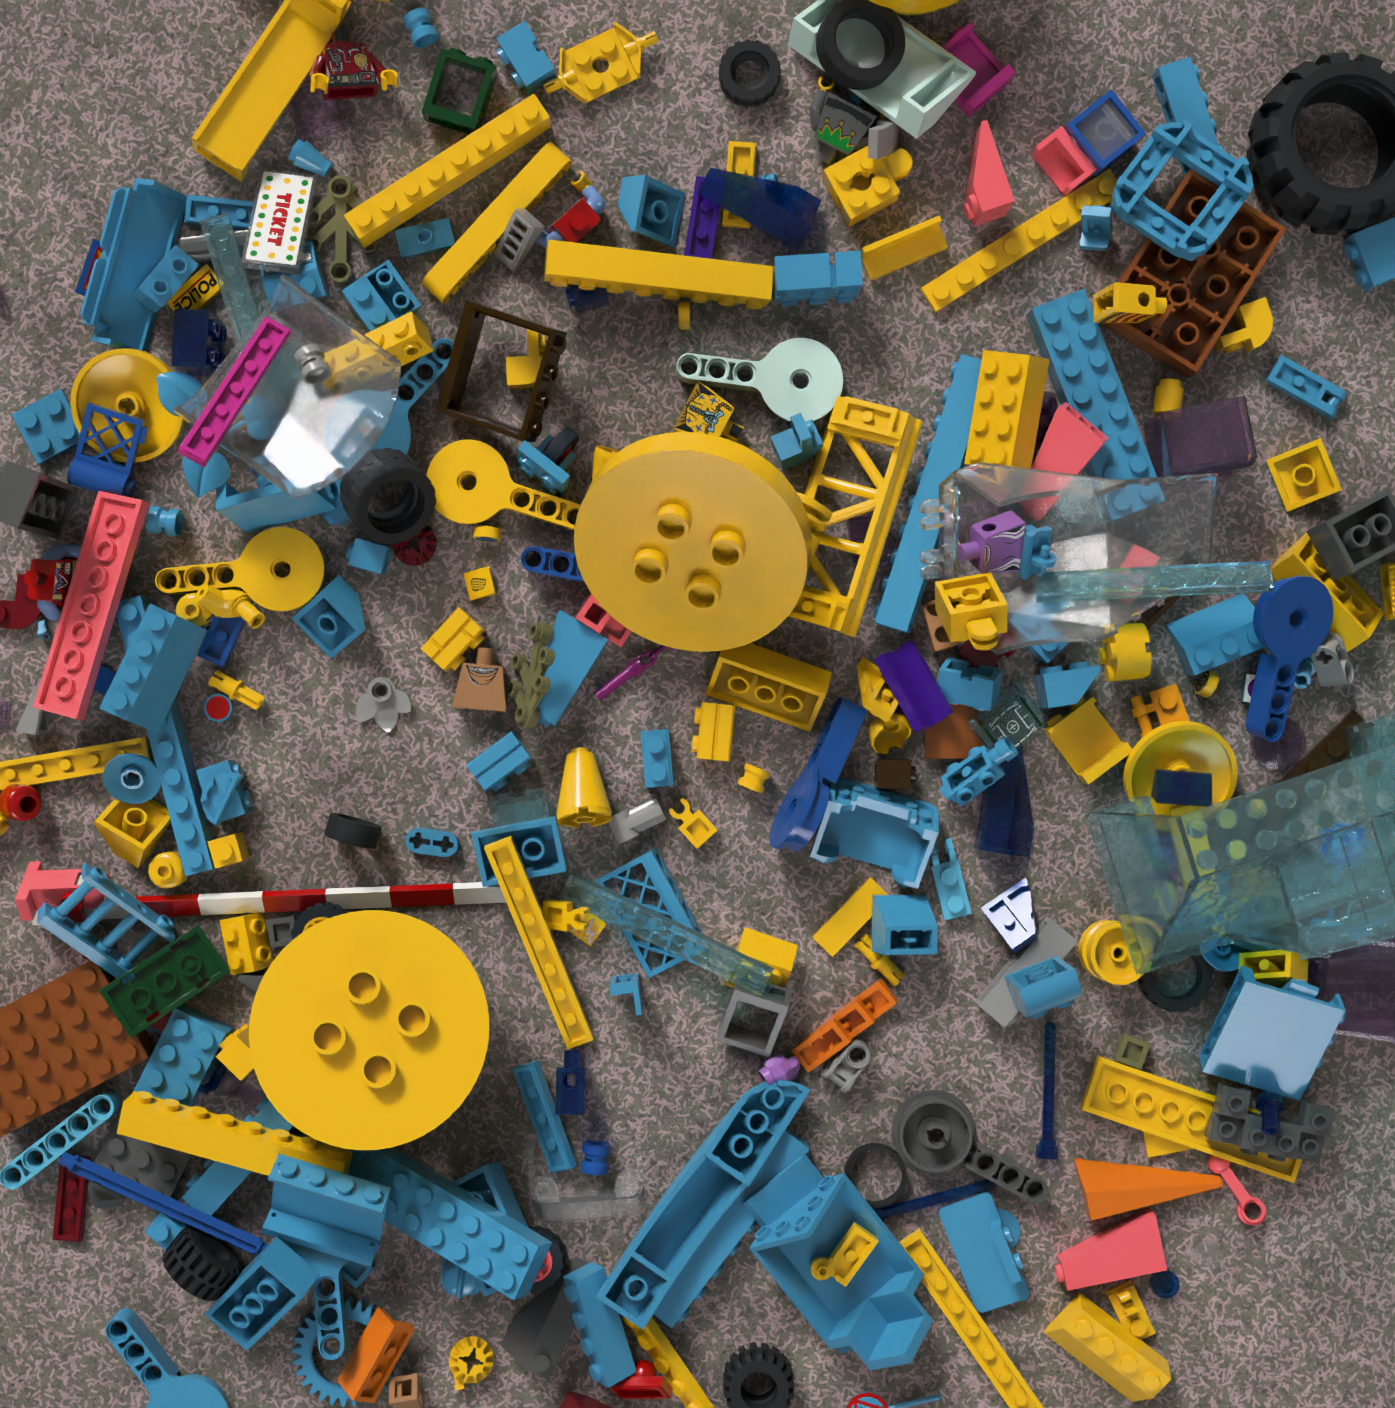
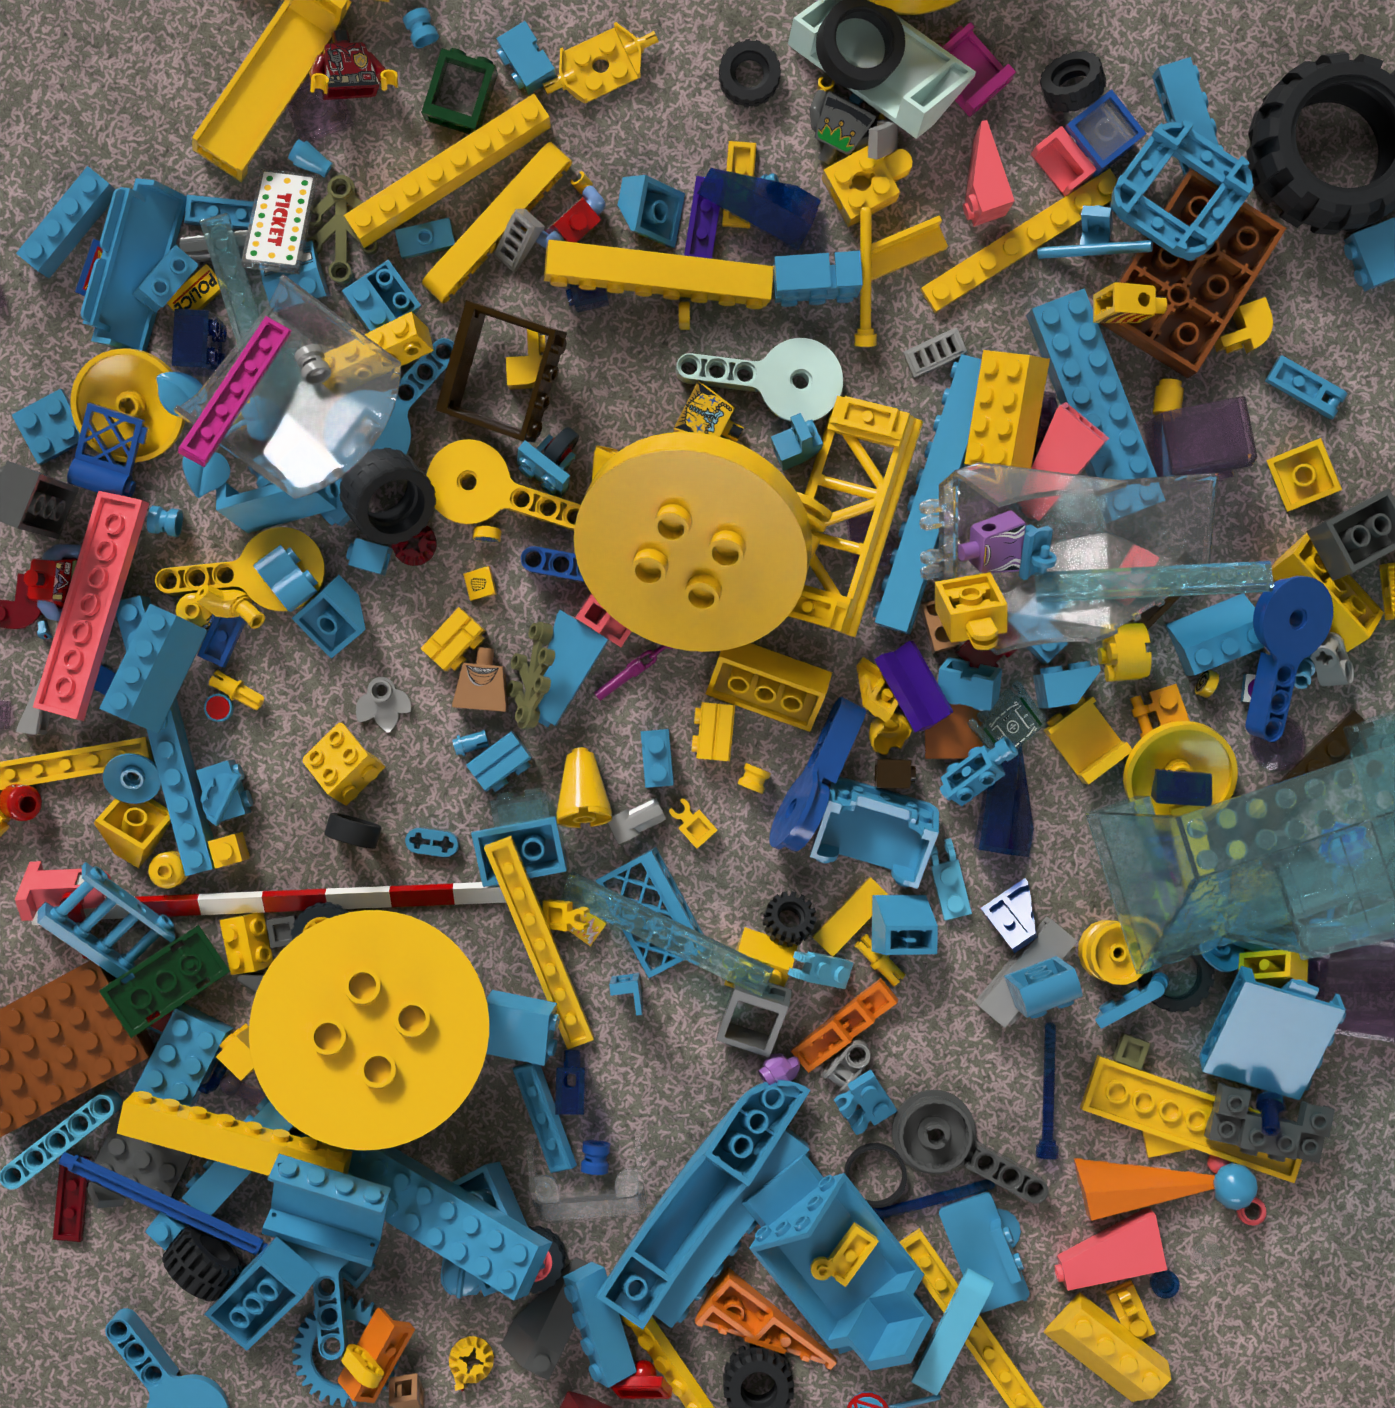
none -> dark azure brick [16,166,116,278]
none -> dark azure brick [253,545,318,612]
none -> yellow bracket [303,723,386,806]
none -> yellow beam [340,1344,384,1389]
none -> dark azure pin [452,730,490,756]
none -> dark azure brick [486,990,560,1066]
none -> orange wedge [695,1267,837,1370]
none -> black tyre [763,891,816,947]
none -> medium azure hinge [788,951,854,989]
none -> dark azure plate [834,1069,898,1135]
none -> yellow piece [854,207,877,347]
none -> light grey slope [903,327,967,378]
none -> medium azure beam [911,1268,994,1396]
none -> dark azure bar [1037,240,1153,259]
none -> black tyre [1040,51,1107,112]
none -> dark azure plate [1095,972,1169,1029]
none -> dark azure hair [1213,1163,1258,1210]

